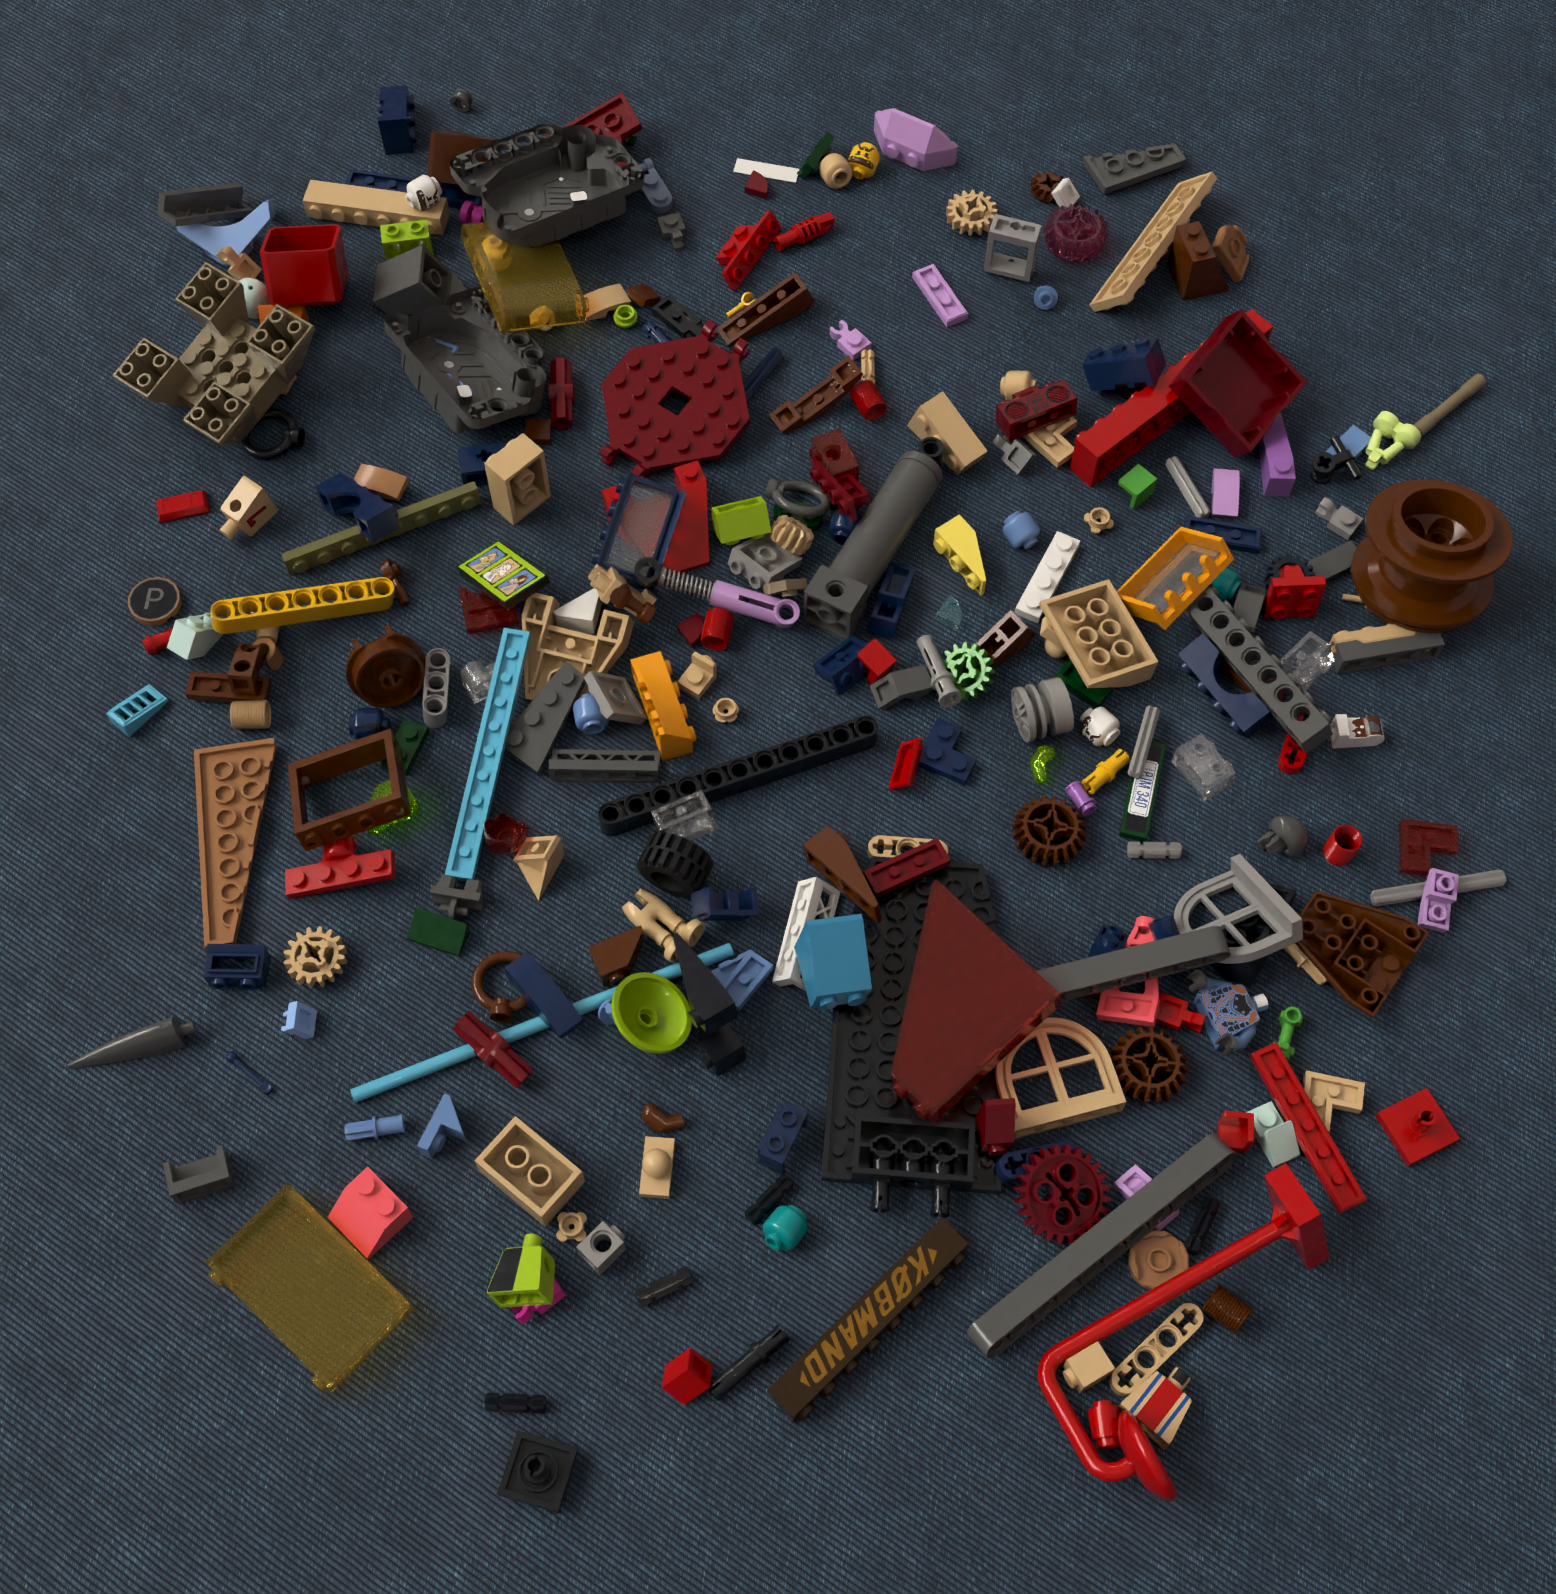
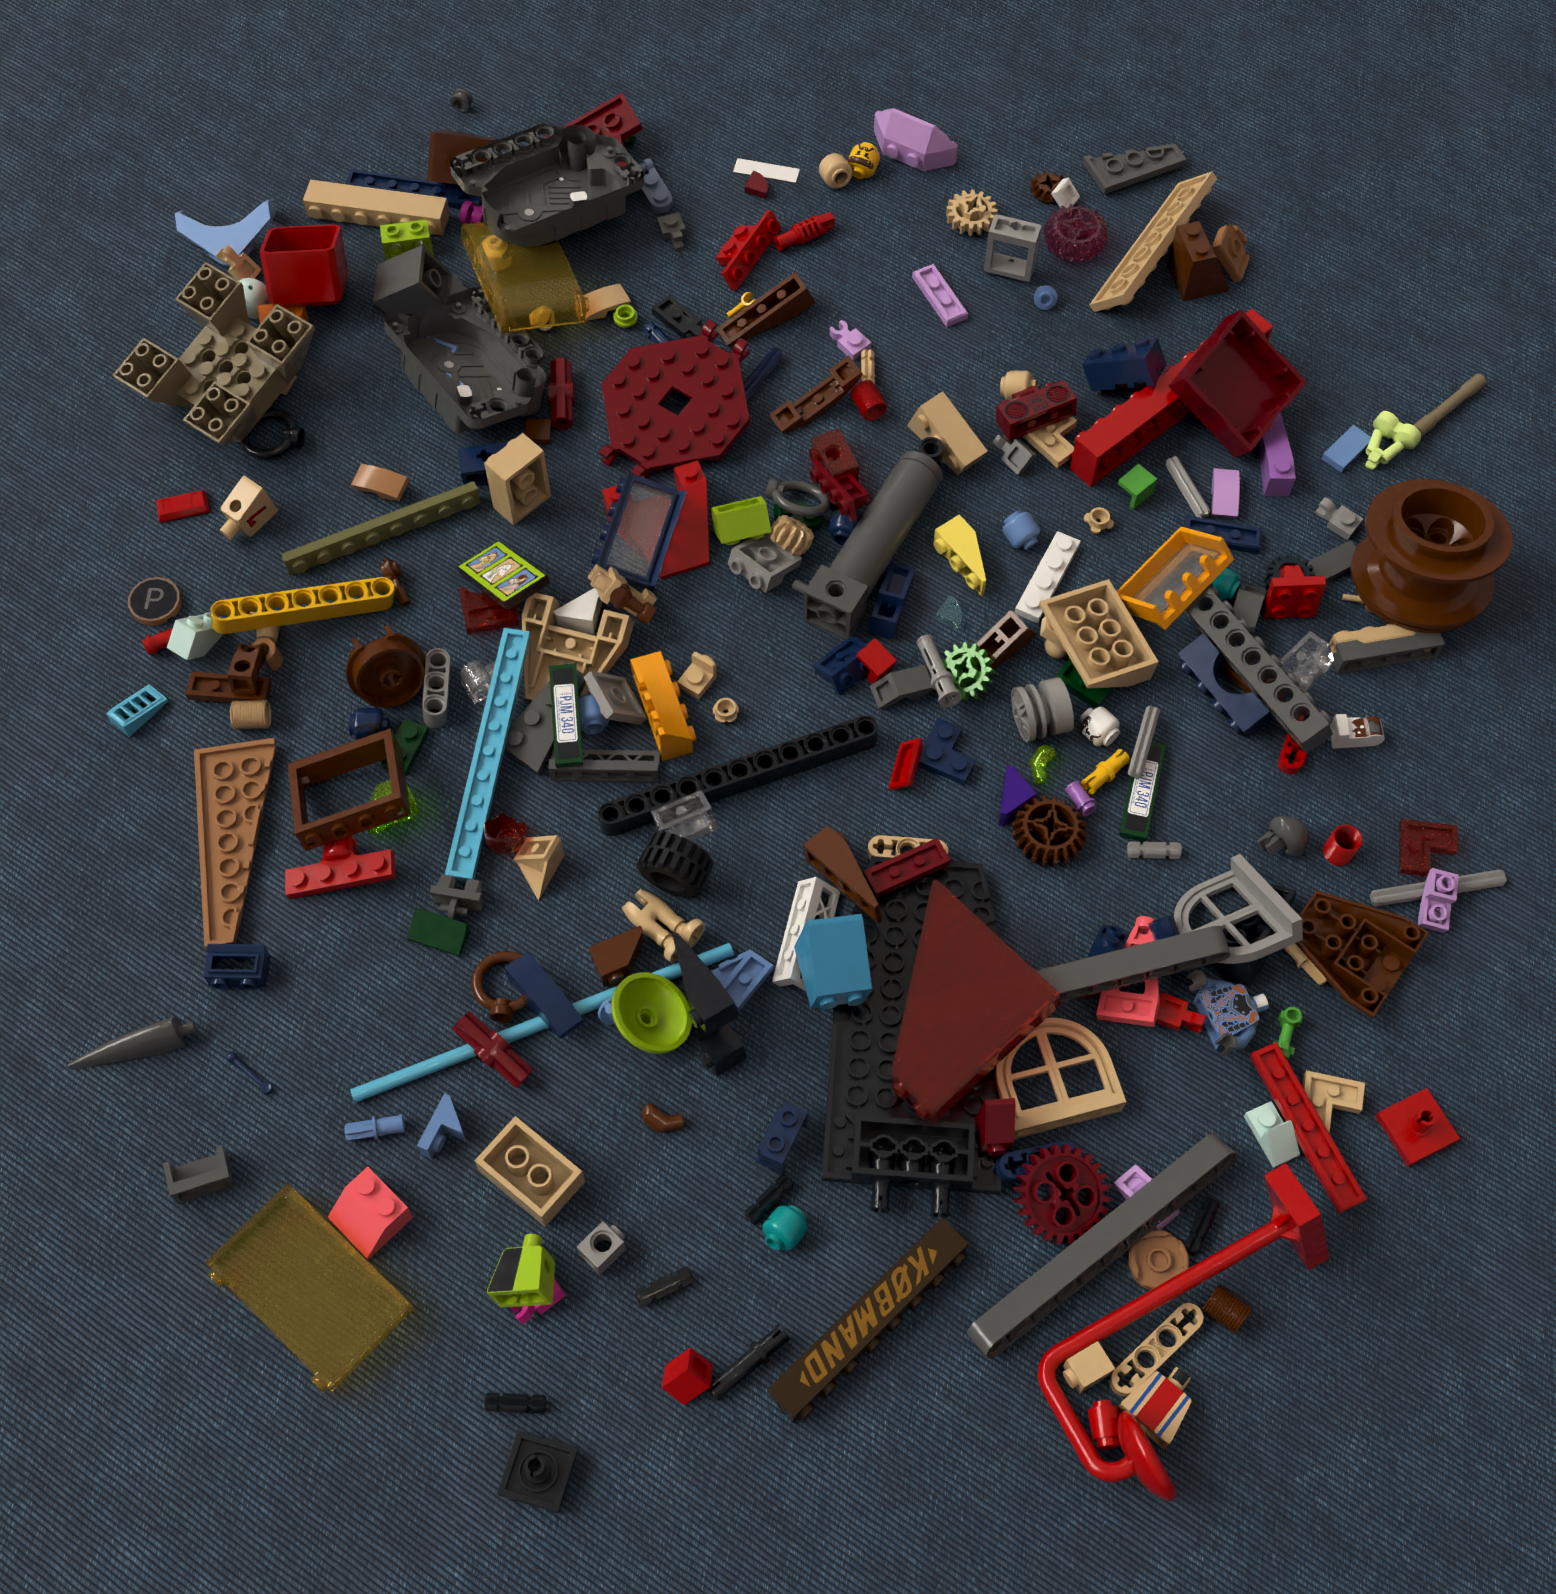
dark grey fence [157,182,254,226] -> none
light blue tile [281,1001,317,1039] -> none
tan gear [284,926,347,988] -> none
dark blue arch [315,473,400,542] -> none
dark blue wedge [378,85,417,155] -> none
white head [405,175,442,211] -> none
tan plate [556,1212,587,1242] -> none
reddish brown tile [626,284,661,307] -> none
piece [634,557,800,629] -> none
tan tile [639,1136,675,1199] -> none
dark red tile [677,613,703,648] -> none
dark blue window [691,887,759,921] -> none
red piece [700,608,734,650] -> none
dark tan plate [763,578,807,597] -> none
dark green plate [797,132,834,179] -> none
reddish brown gear [1110,1026,1189,1105] -> none
clear brick [1171,733,1236,801] -> none
red panel [1217,1111,1254,1153] -> none
black piece [1310,436,1362,484] -> none
none -> tile [549,663,583,768]
none -> dark purple slope [999,765,1037,826]

